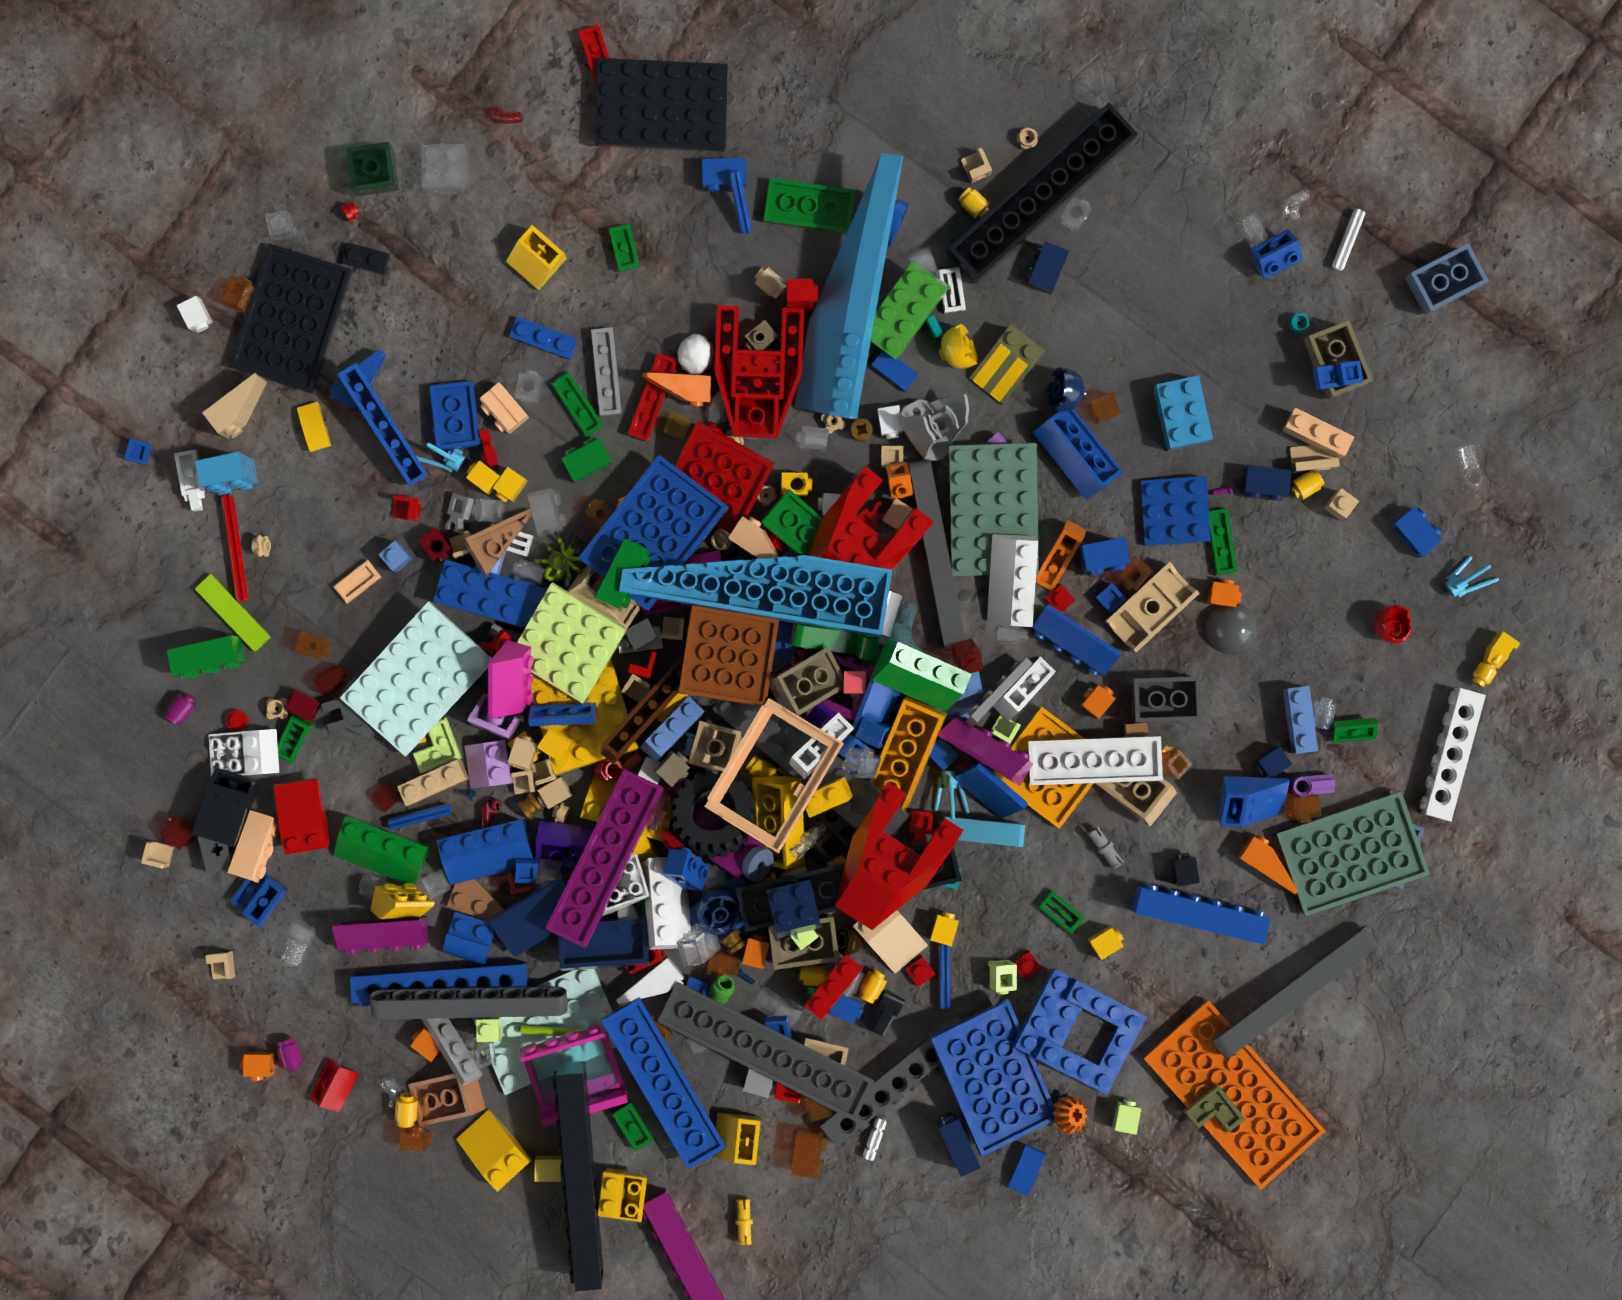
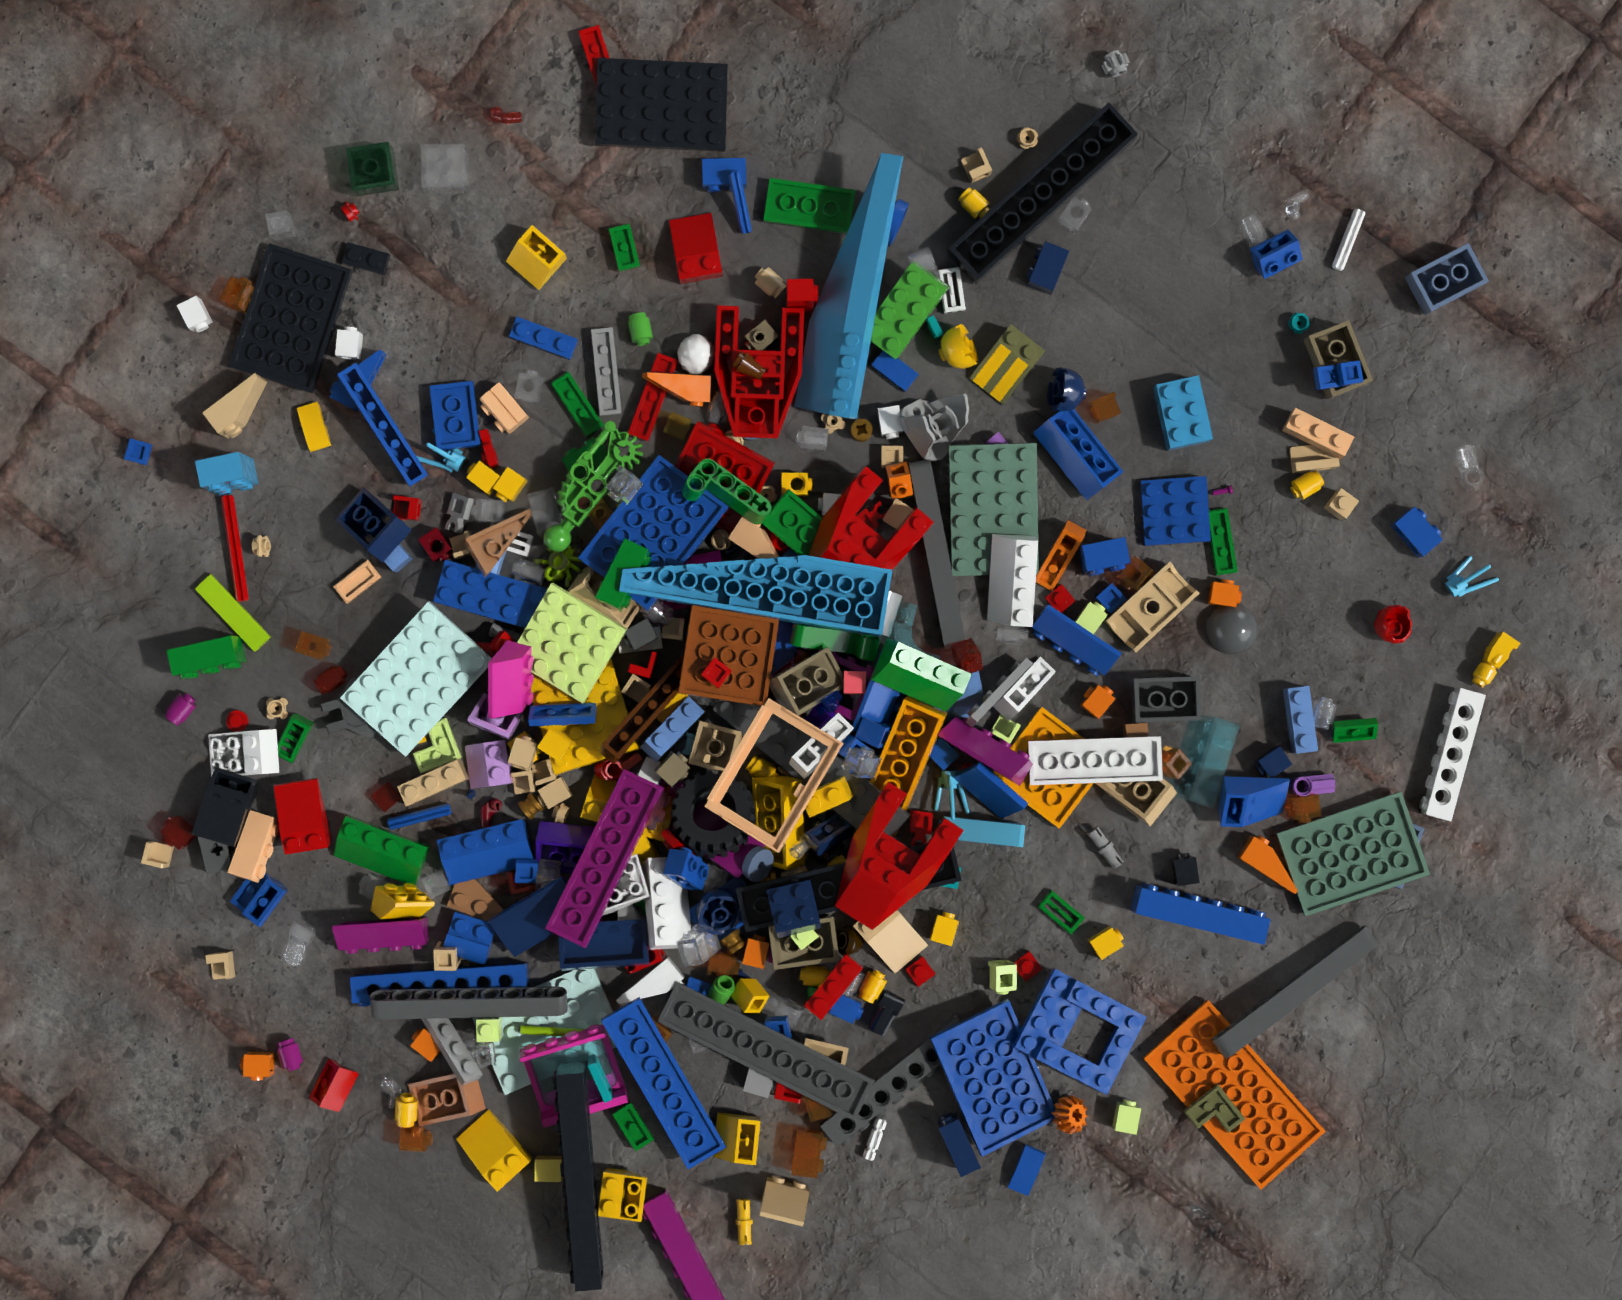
white hinge [174,449,205,512] -> none
dark red brick [286,690,324,722] -> none
blue axle [938,944,950,1009] -> none
dark blue brick [1242,465,1292,501] -> none
none -> white brick [335,327,363,361]
none -> dark blue brick [335,487,412,563]
none -> tan panel [433,941,461,971]
none -> bright green arm [543,421,643,552]
none -> teal tile [588,1054,612,1103]
none -> clear brick [605,465,643,505]
none -> bright green brick [628,312,653,346]
none -> clear brick [640,600,674,627]
none -> red slope [669,213,723,284]
none -> green beam [682,459,771,525]
none -> red plate [701,657,732,689]
none -> yellow brick [731,979,770,1013]
none -> reddish brown cone [732,351,766,380]
none -> tan slope [760,1175,809,1226]
none -> dark blue slope [805,813,853,856]
none -> clear blue plate [816,690,843,715]
none -> yellowish green brick [1074,602,1108,634]
none -> light grey gear [1101,50,1130,78]
none -> clear light blue brick [1184,717,1240,808]

